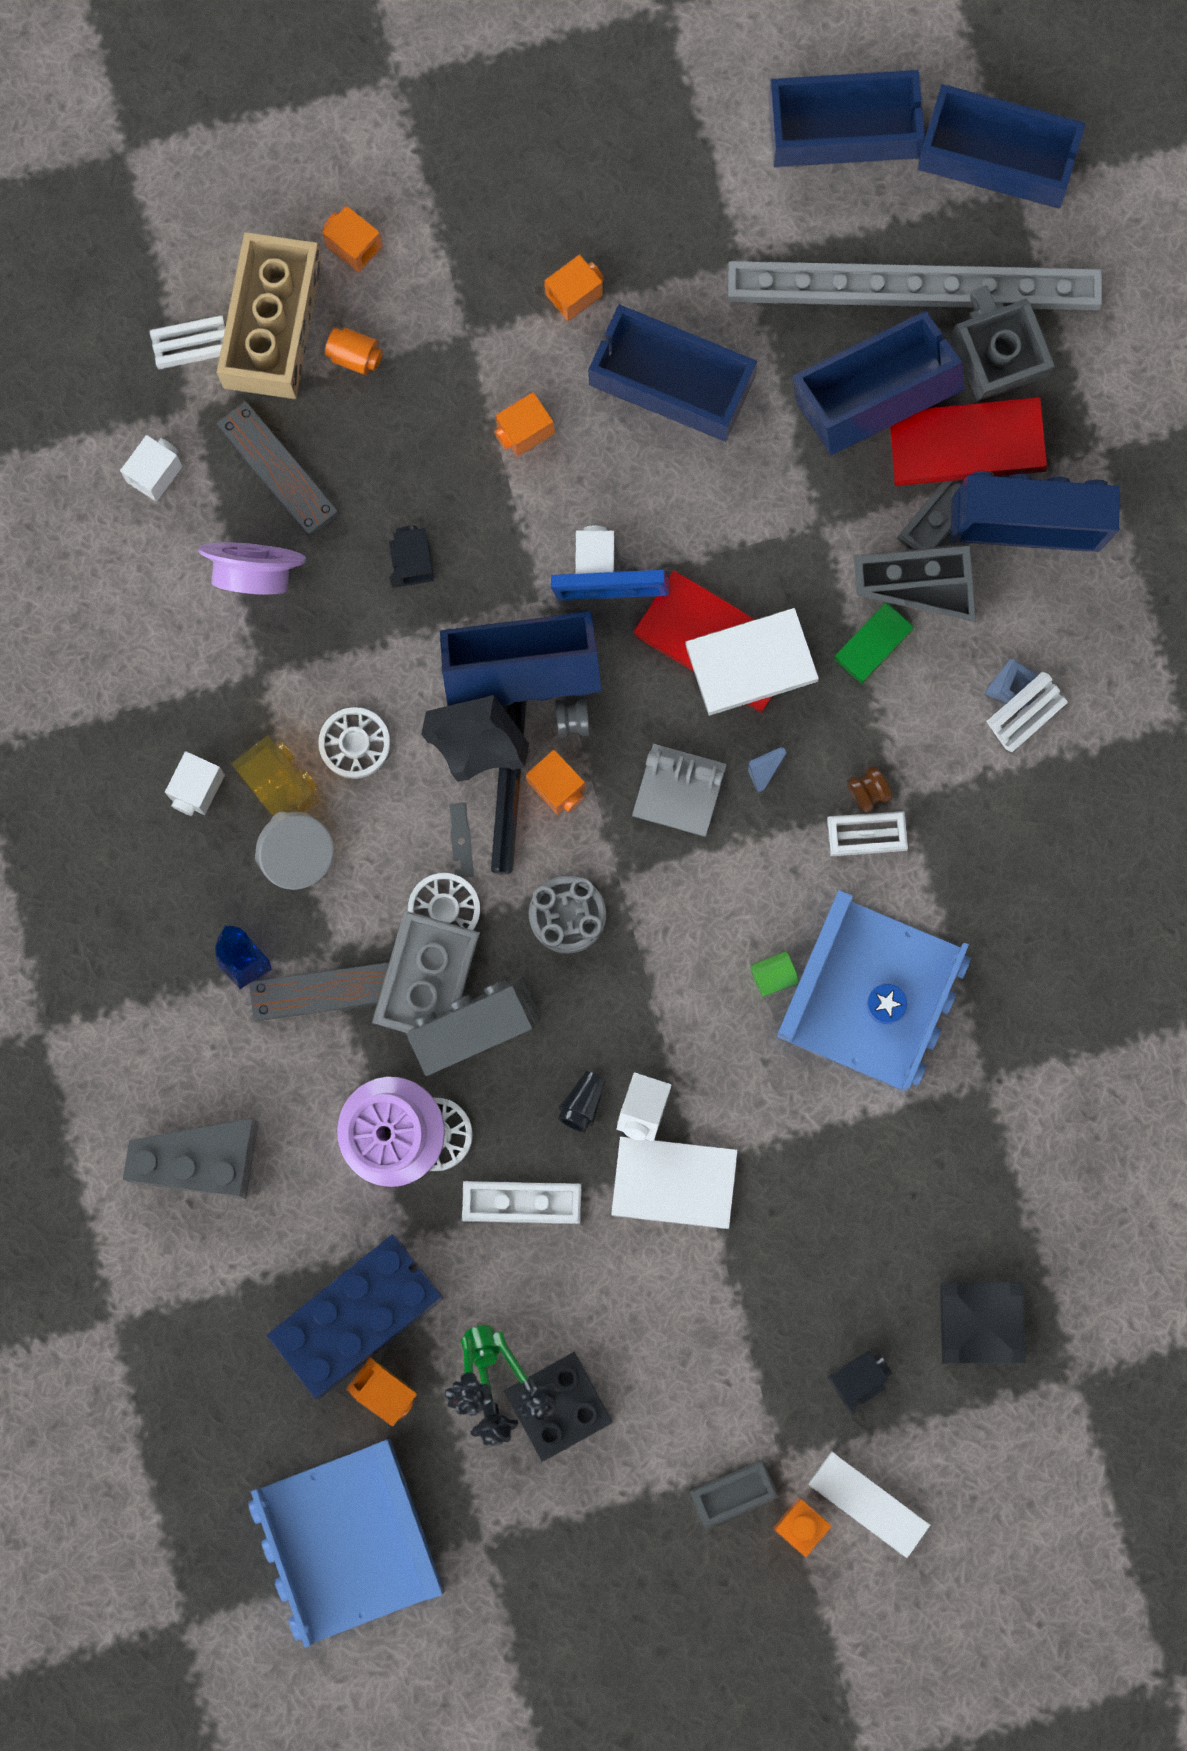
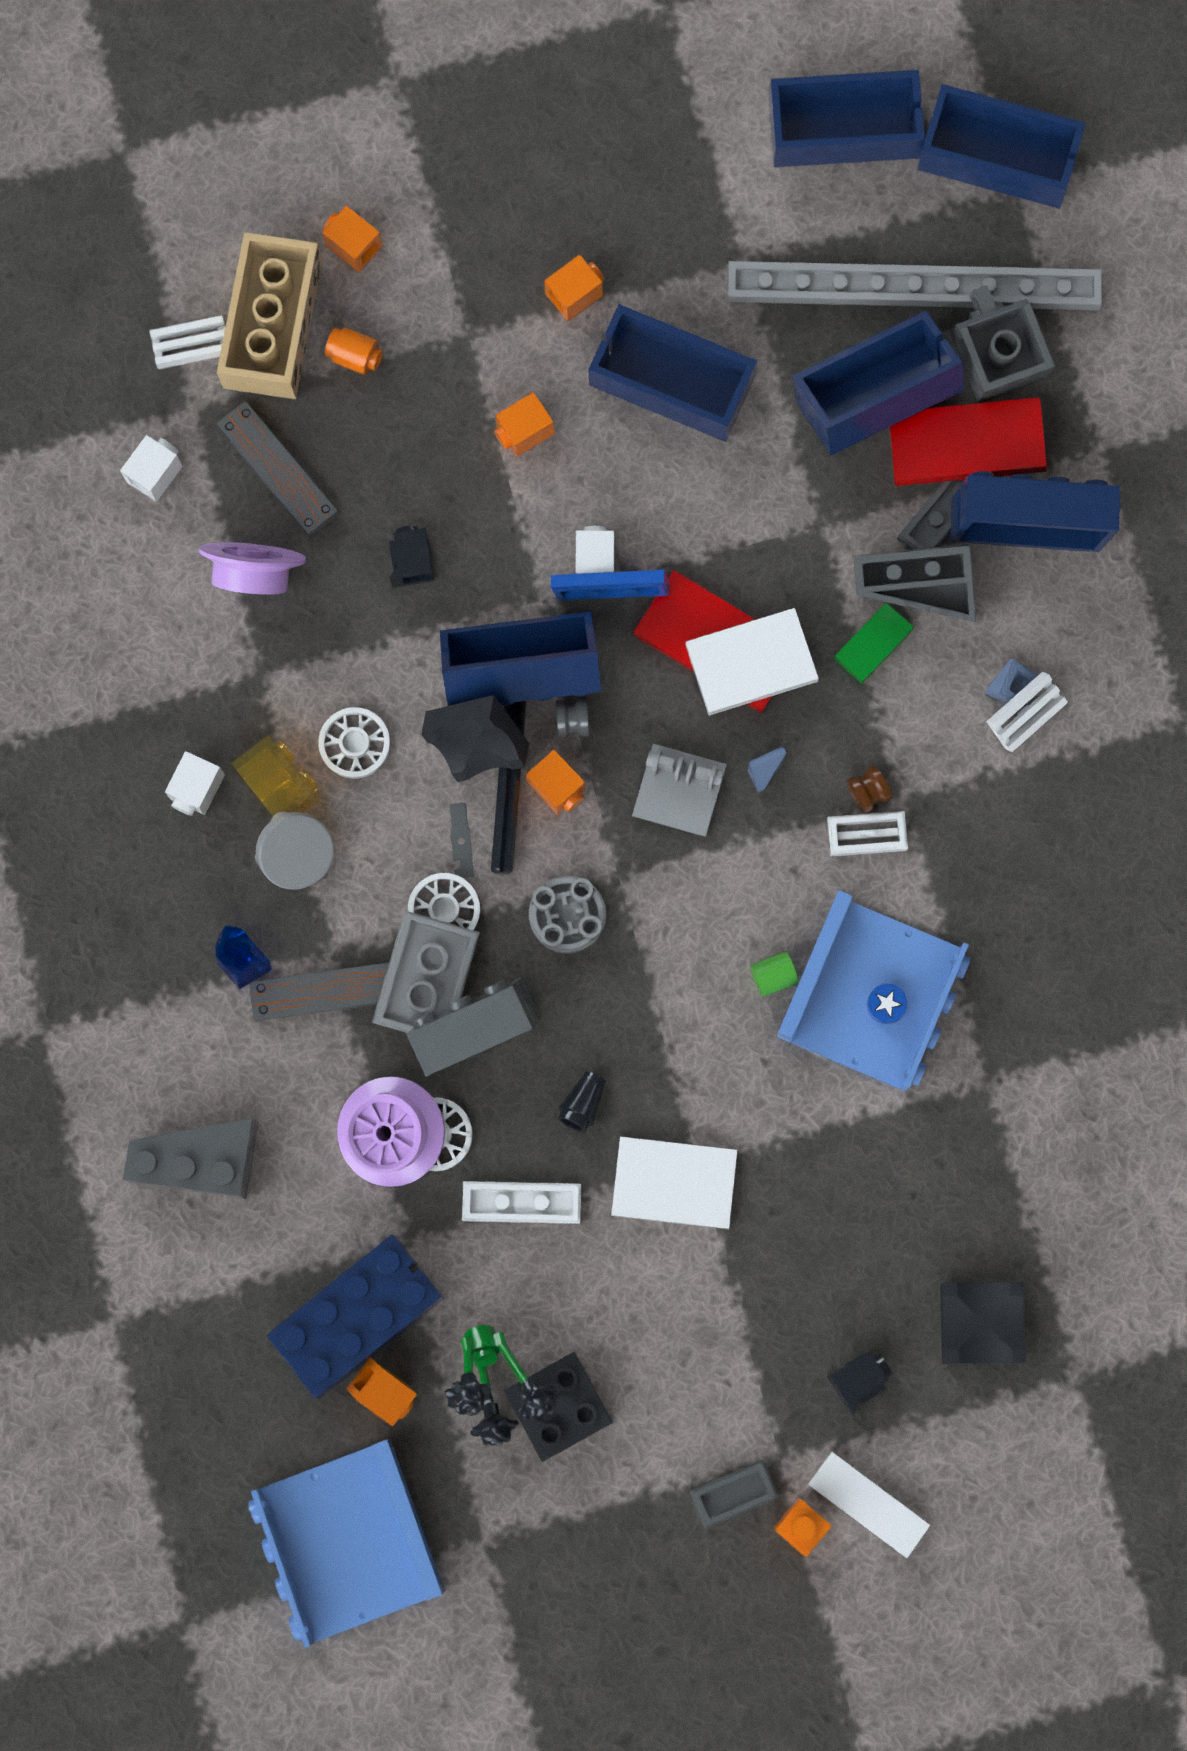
white brick [616,1073,671,1142] -> none

